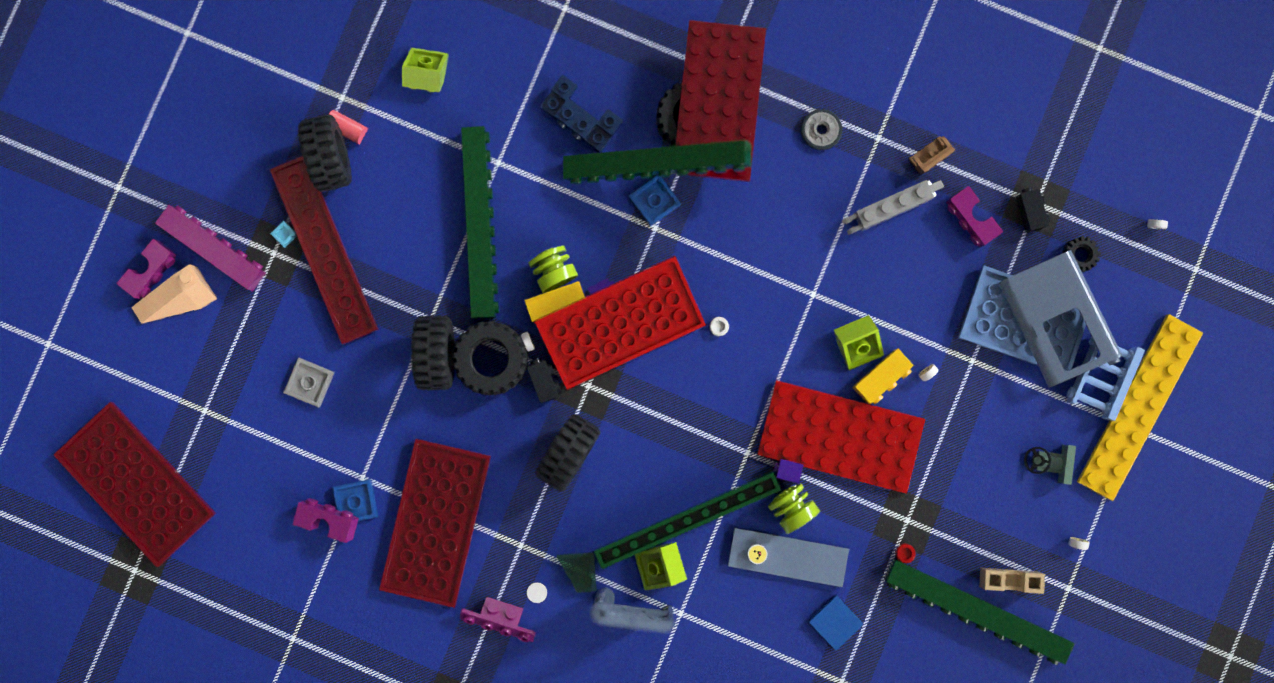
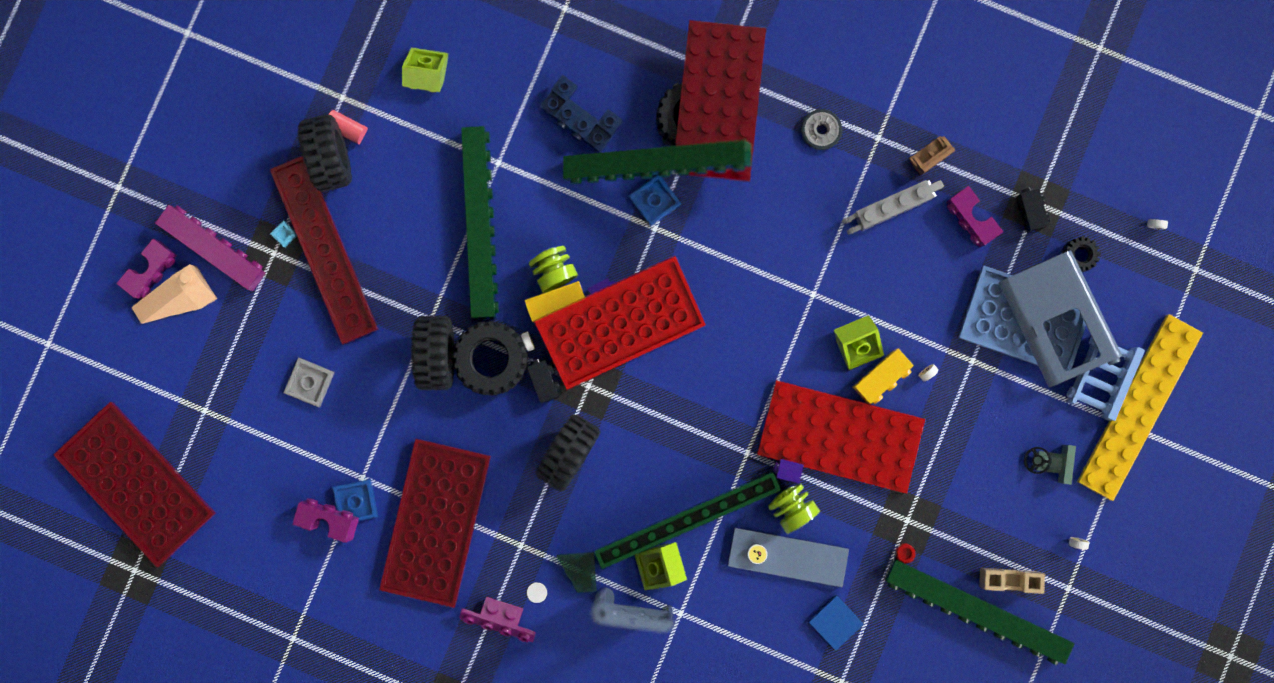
white tile [710,317,729,336] -> none

